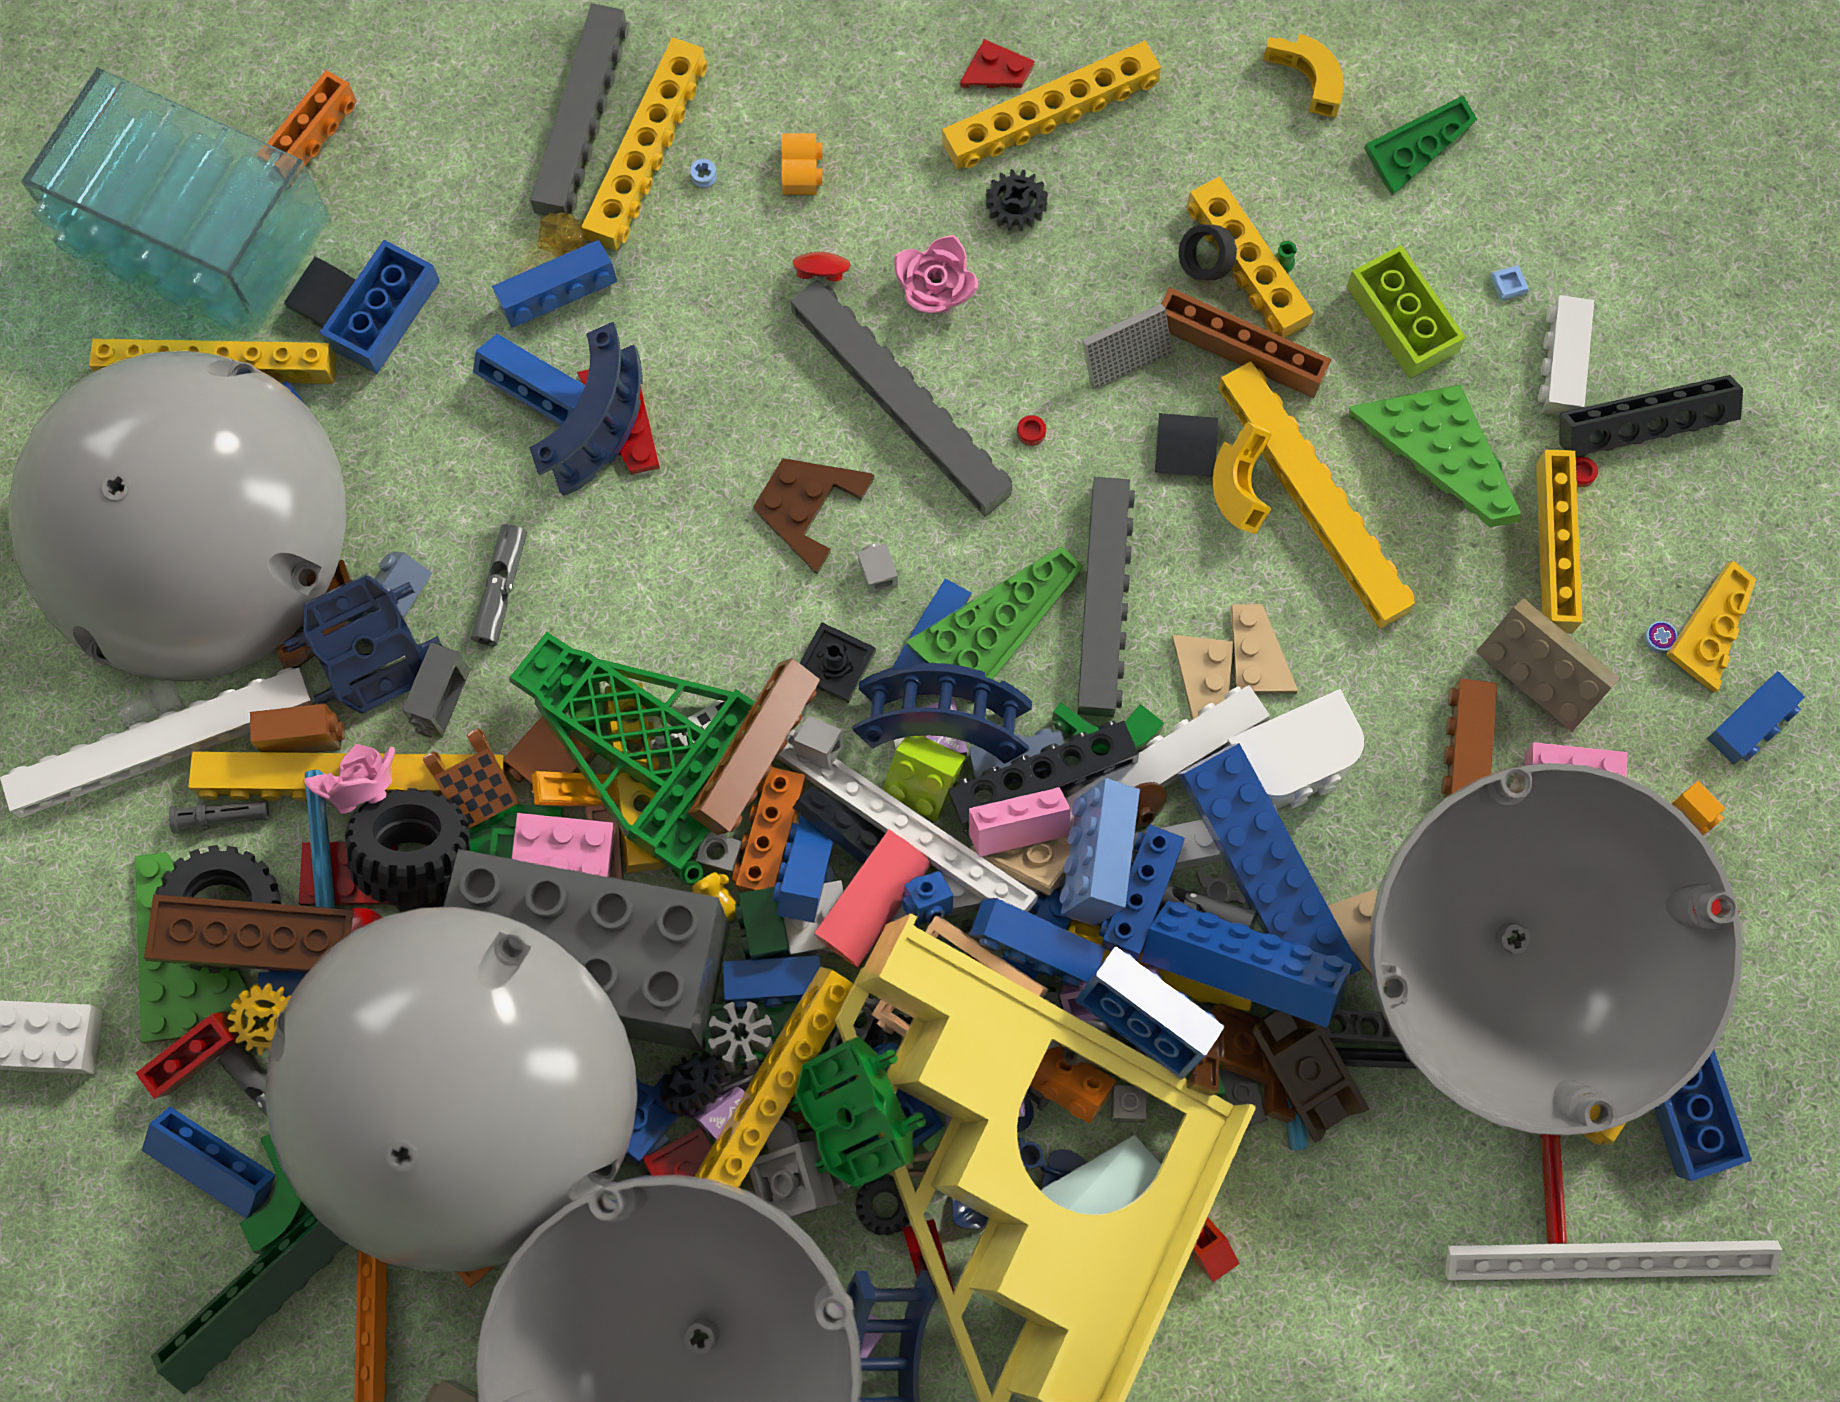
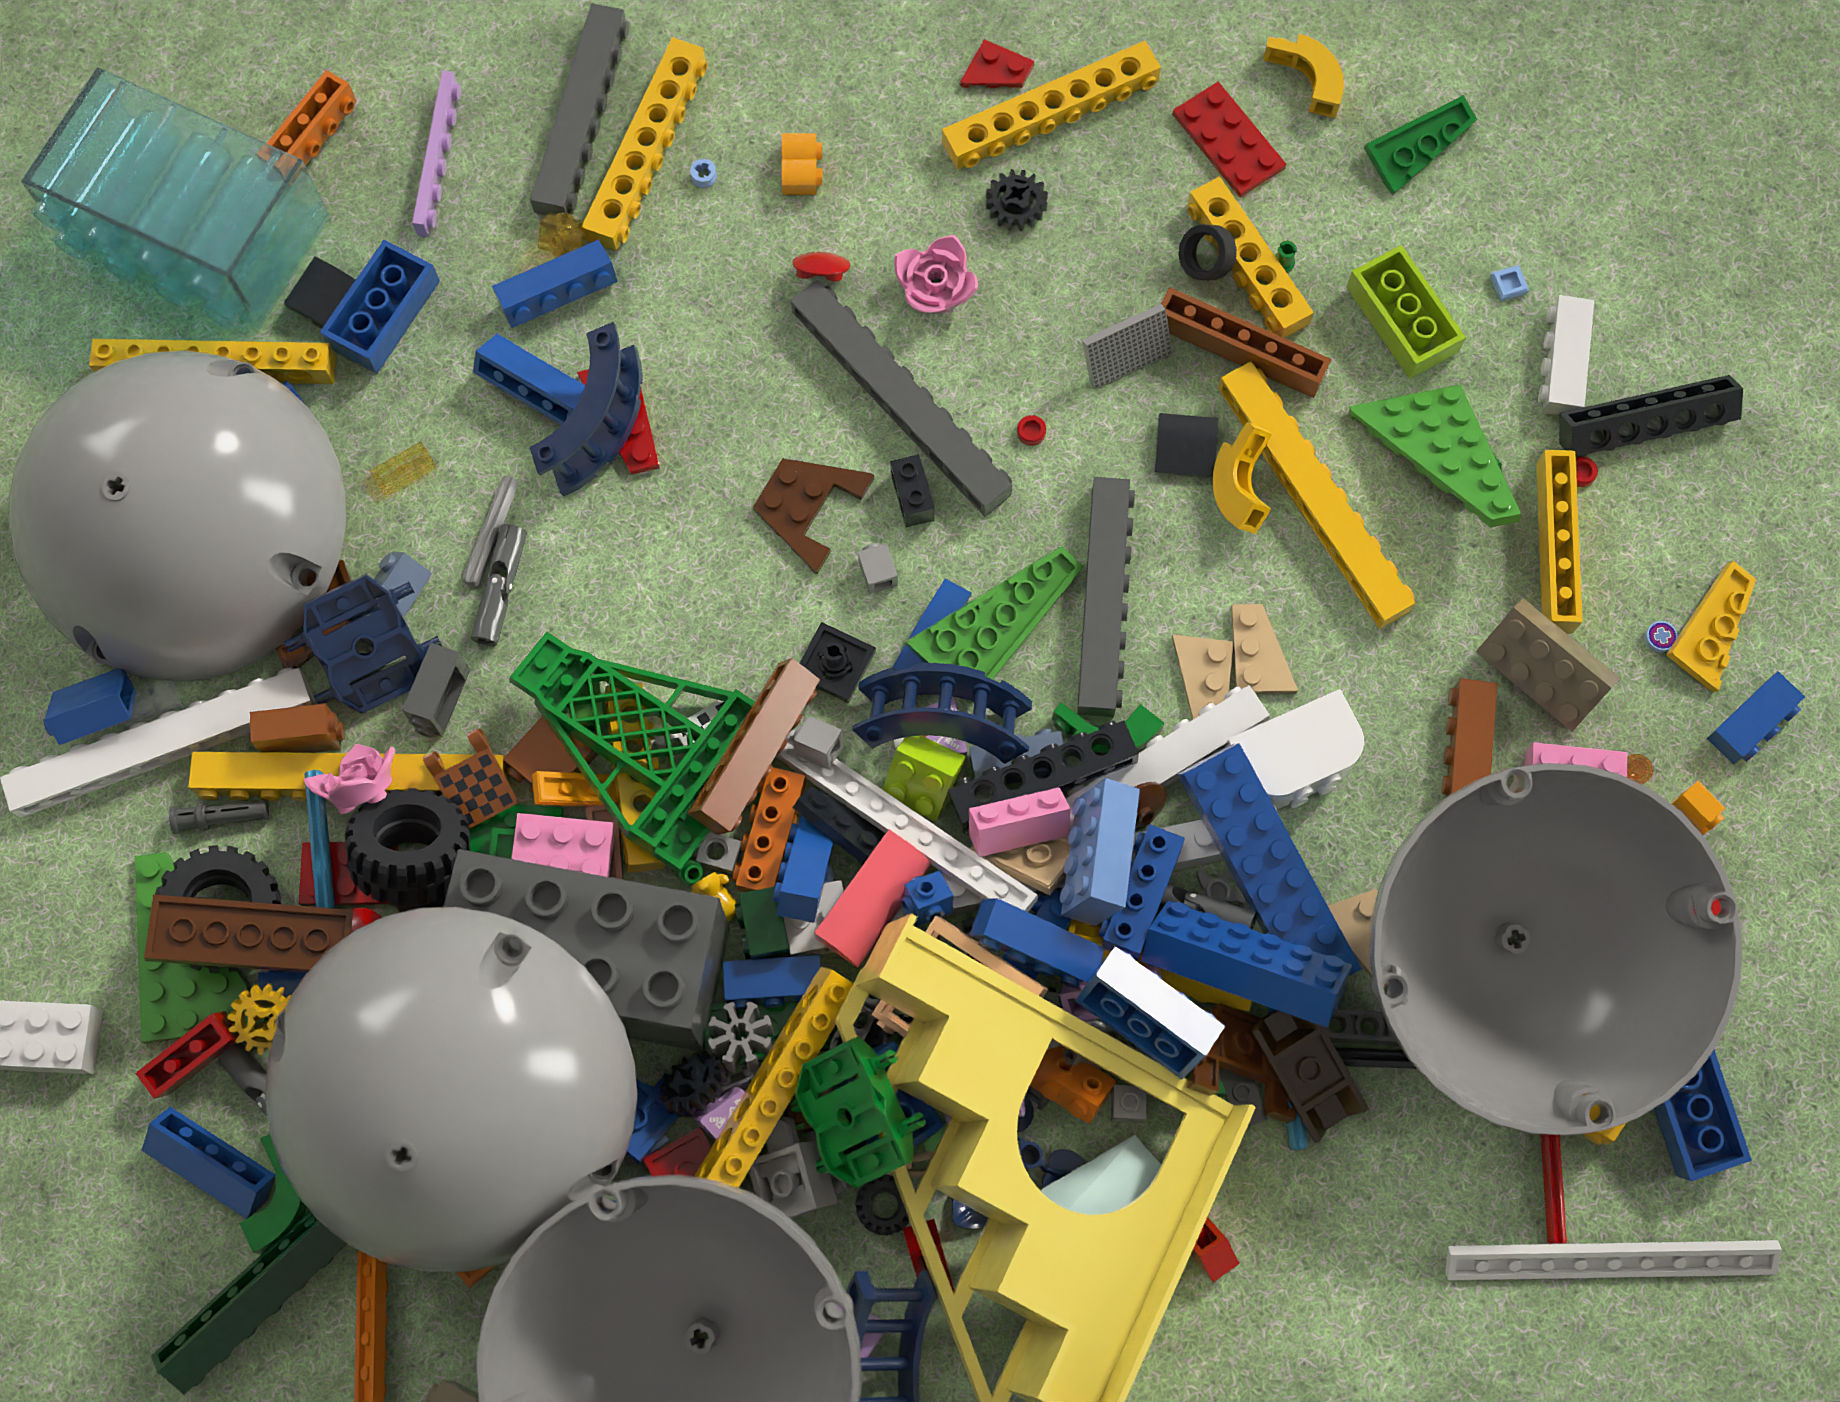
none -> blue brick [43,668,137,745]
none -> clear yellow tile [369,441,437,497]
none -> lavender plate [412,71,461,237]
none -> light grey axle [463,475,518,587]
none -> black brick [890,454,935,528]
none -> red plate [1172,81,1287,198]
none -> clear orange plate [1627,754,1653,784]

